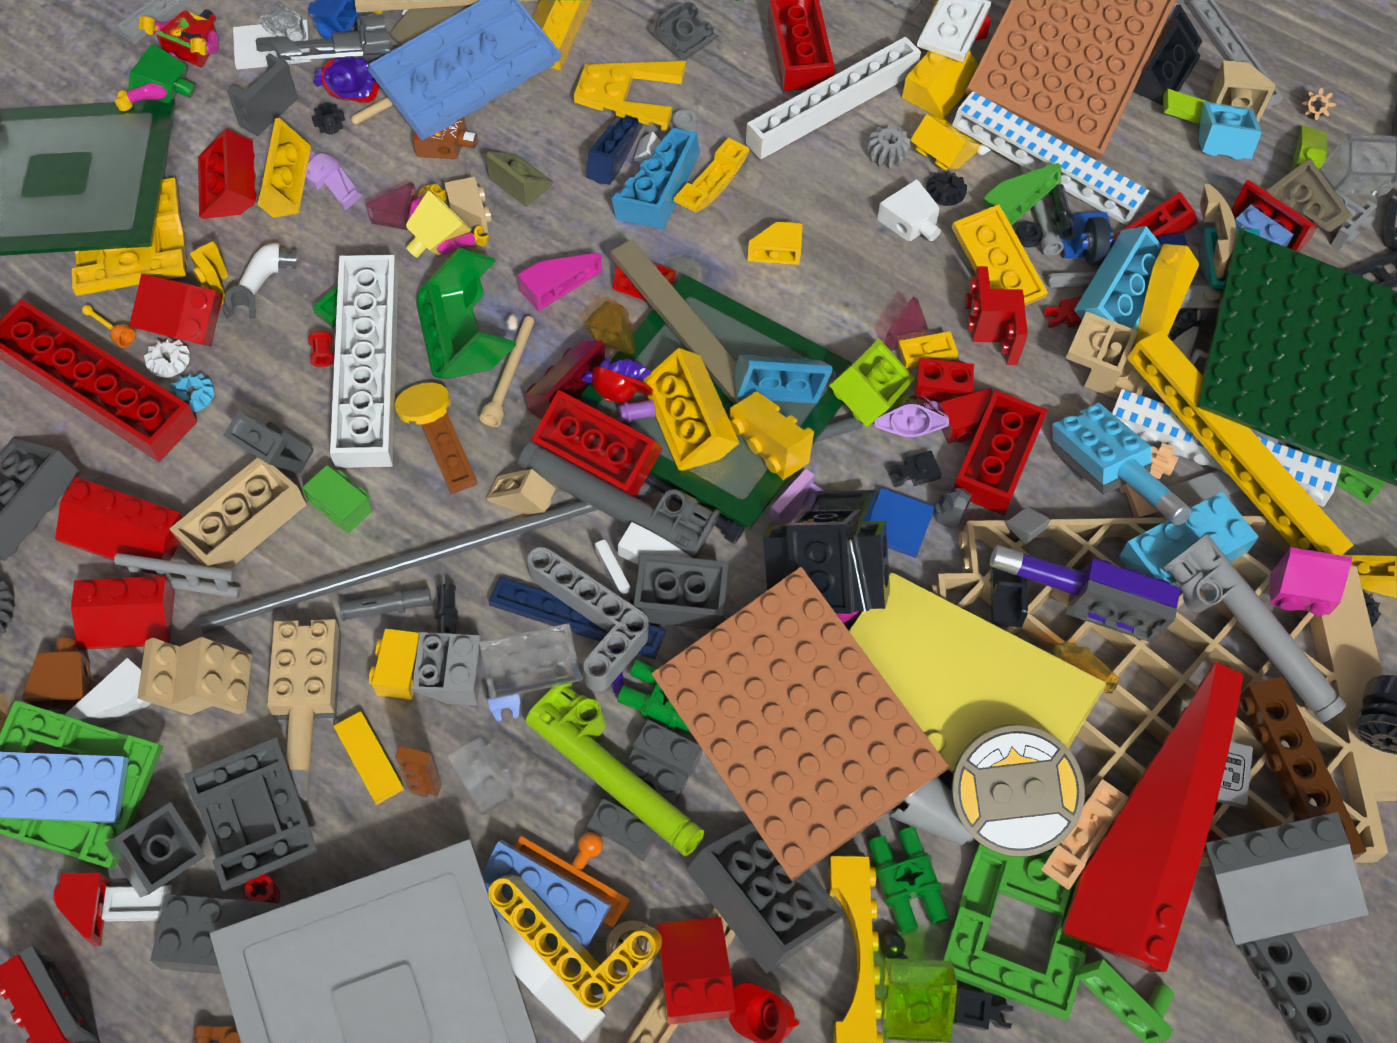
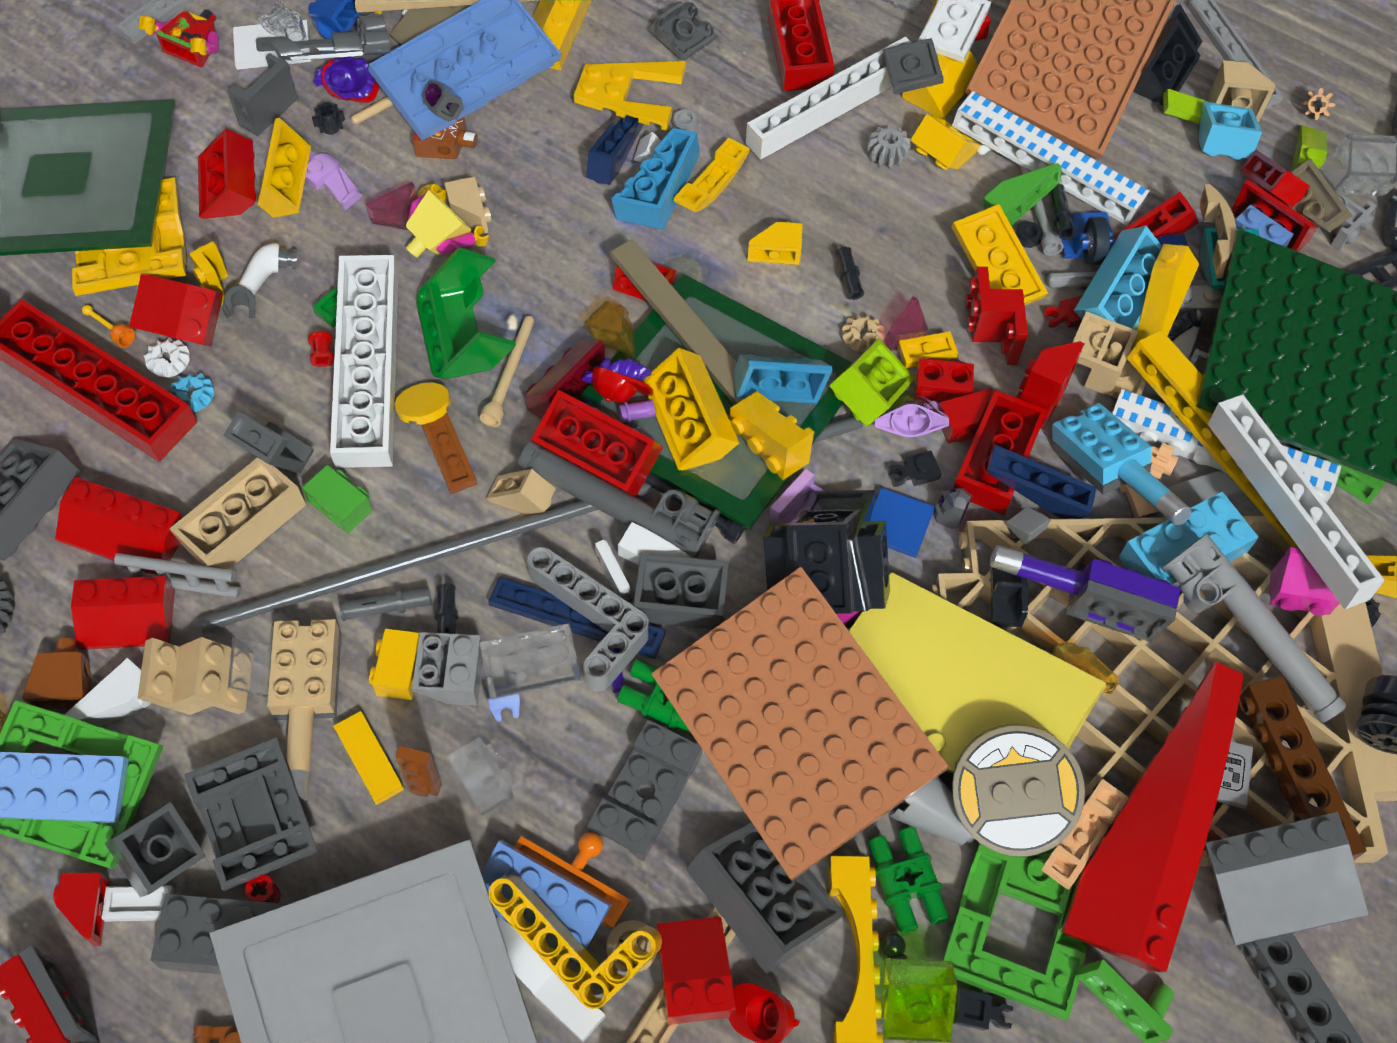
green torso [114,44,196,111] -> none
olive slope [486,151,554,207] -> none
dark pink slope [518,253,602,311] -> none
lime piece [526,679,704,856] -> none
white torso [877,179,941,241] -> none
black gear [926,170,967,206] -> none
none -> clear piece [228,636,272,698]
none -> dark grey rock [423,80,464,122]
none -> black pin [835,246,864,300]
none -> tan gear [842,313,885,352]
none -> dark grey plate [883,38,943,94]
none -> dark blue slope [986,445,1097,519]
none -> red slope [1016,341,1085,429]
none -> white brick [1208,395,1384,609]
none -> red slope [1240,150,1310,207]

